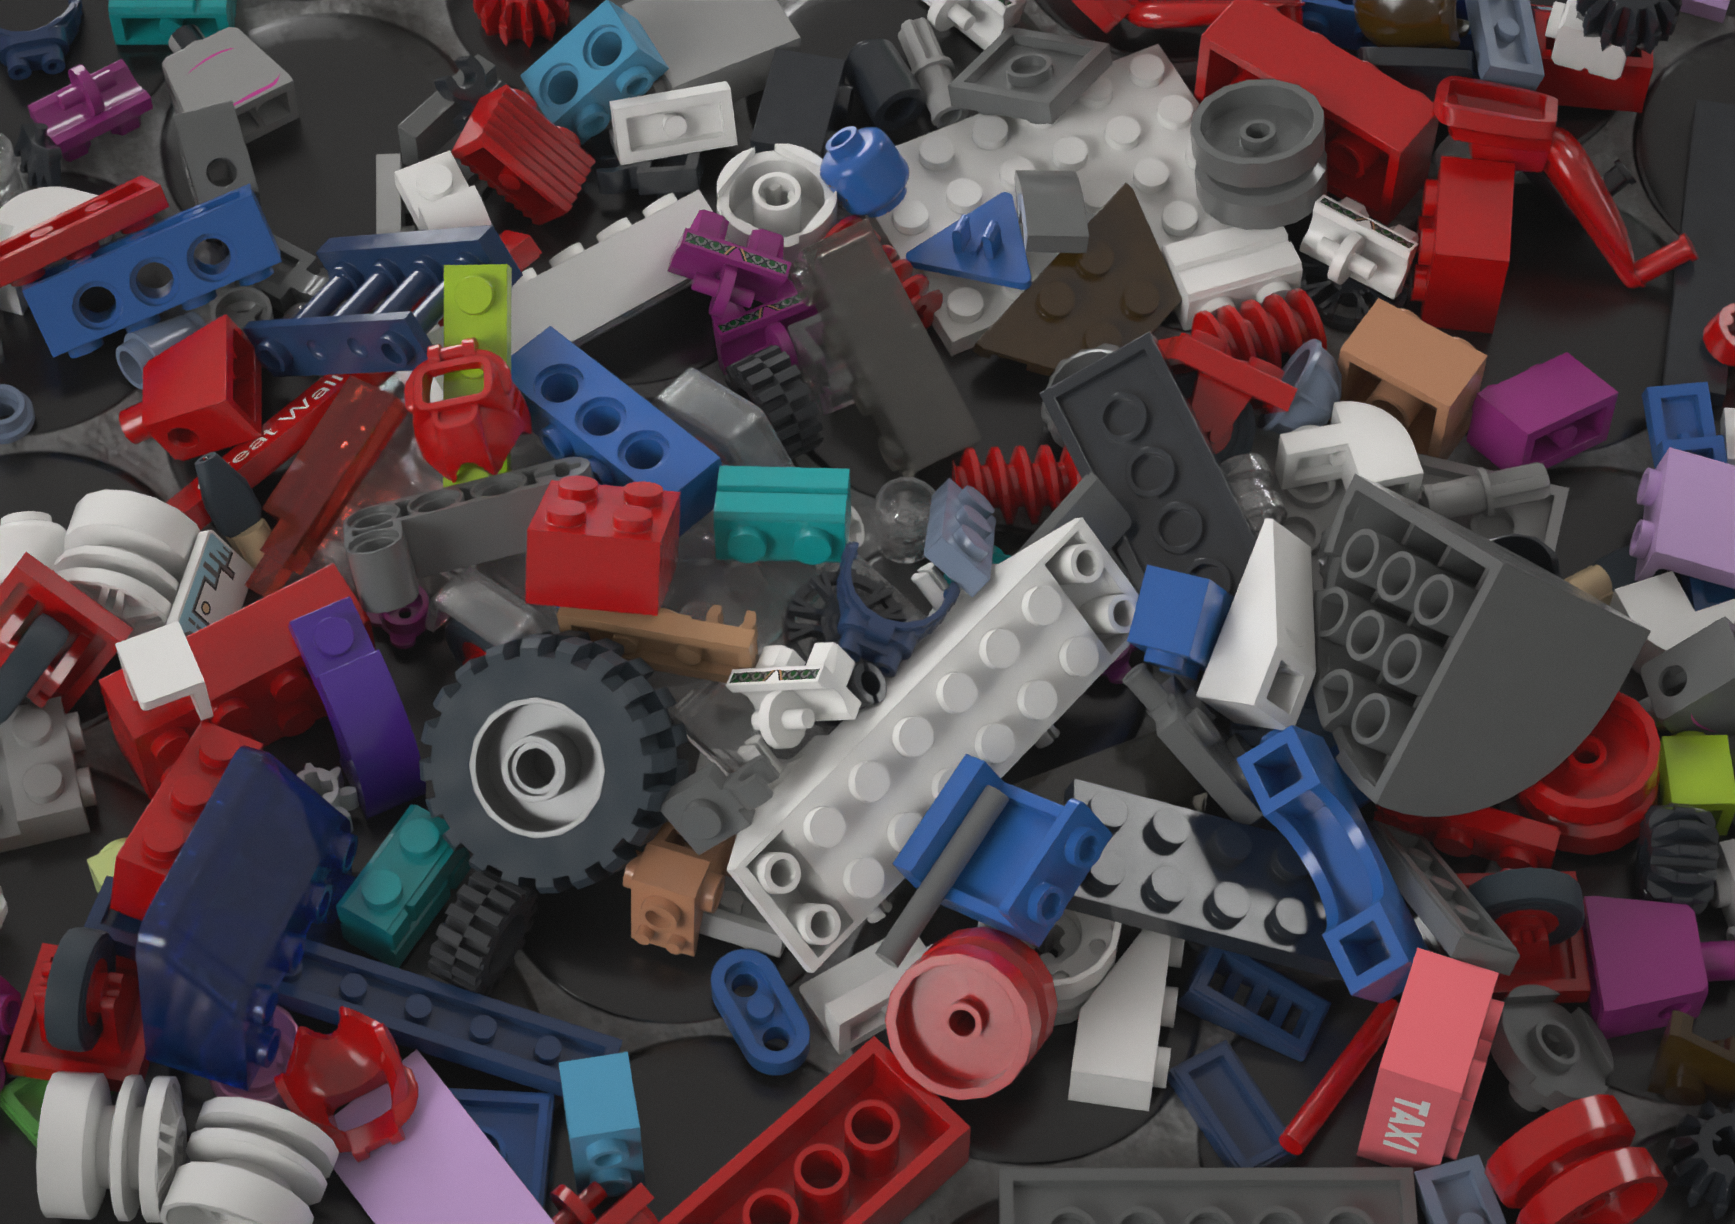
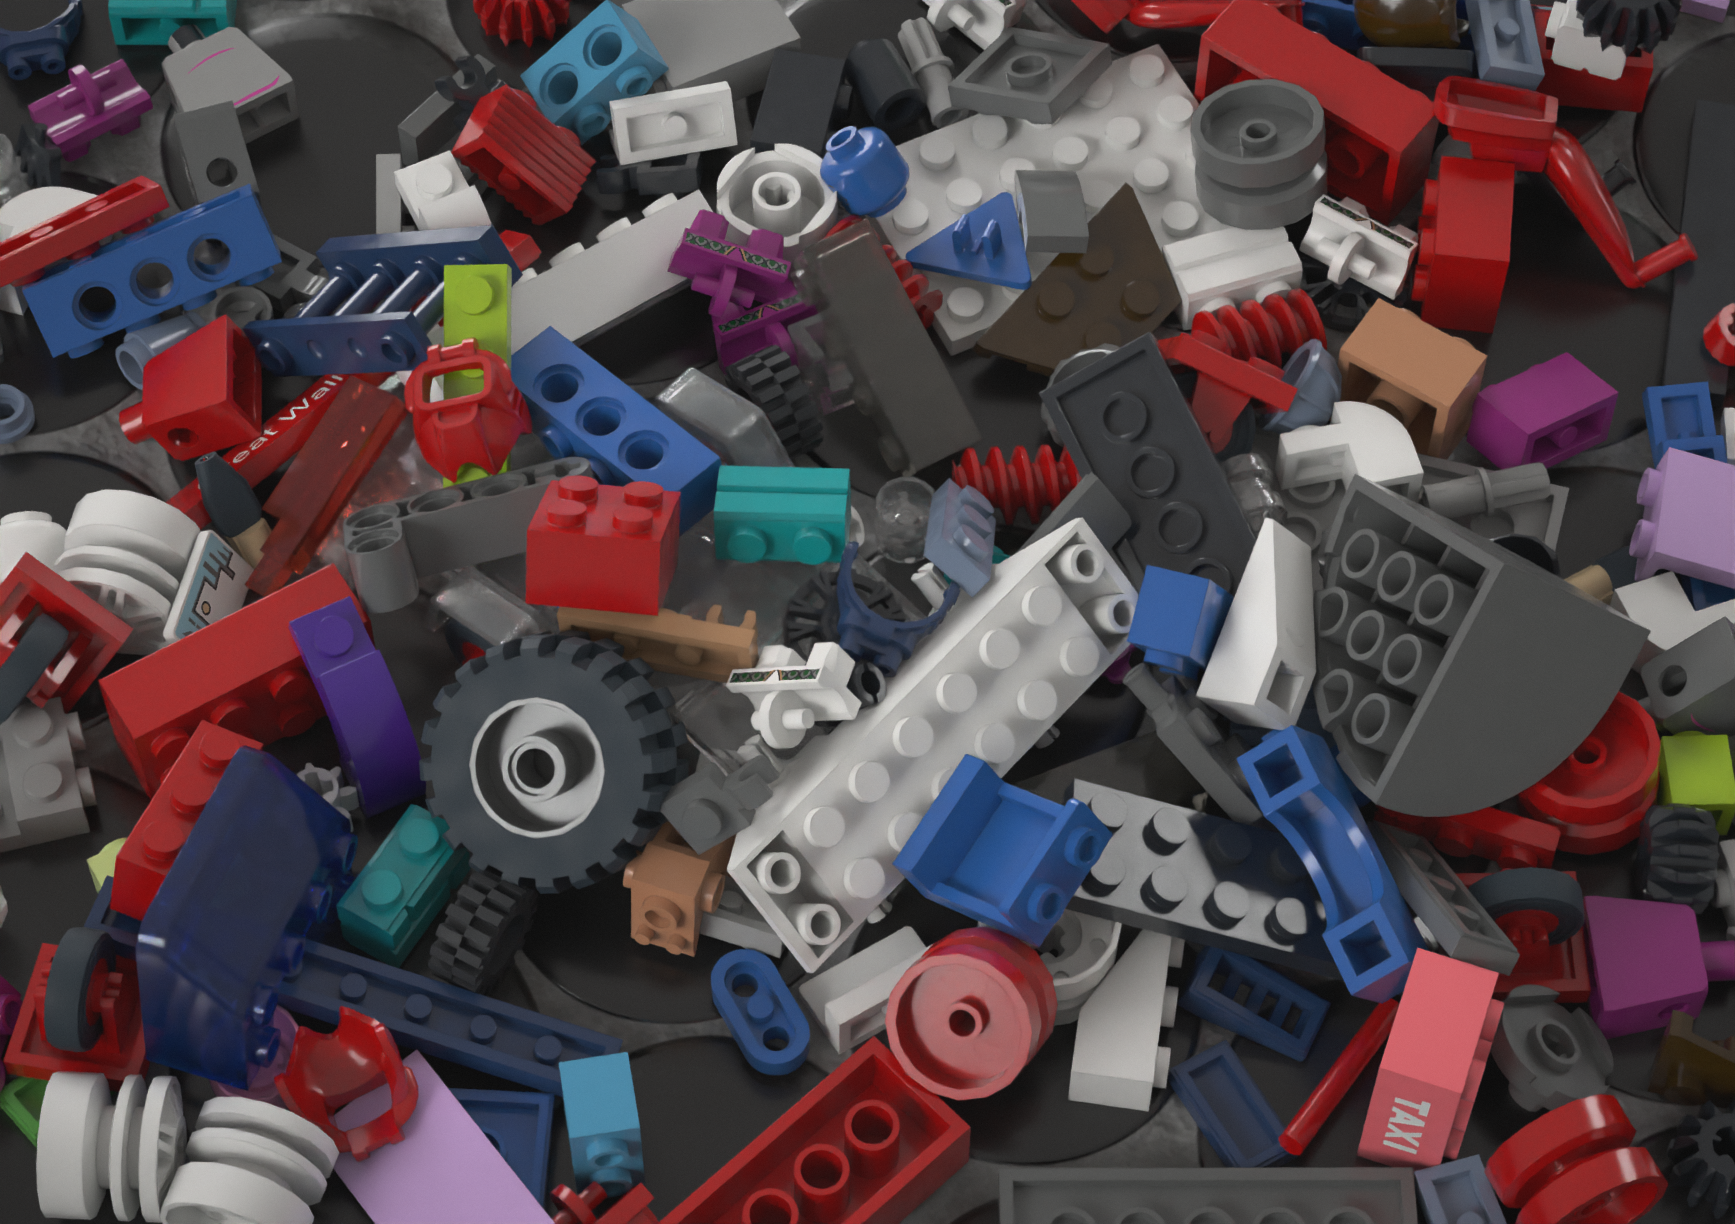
white panel [115,621,214,721] -> none
magenta plate [367,585,444,649] -> none
dark grey bar [875,785,1009,968] -> none

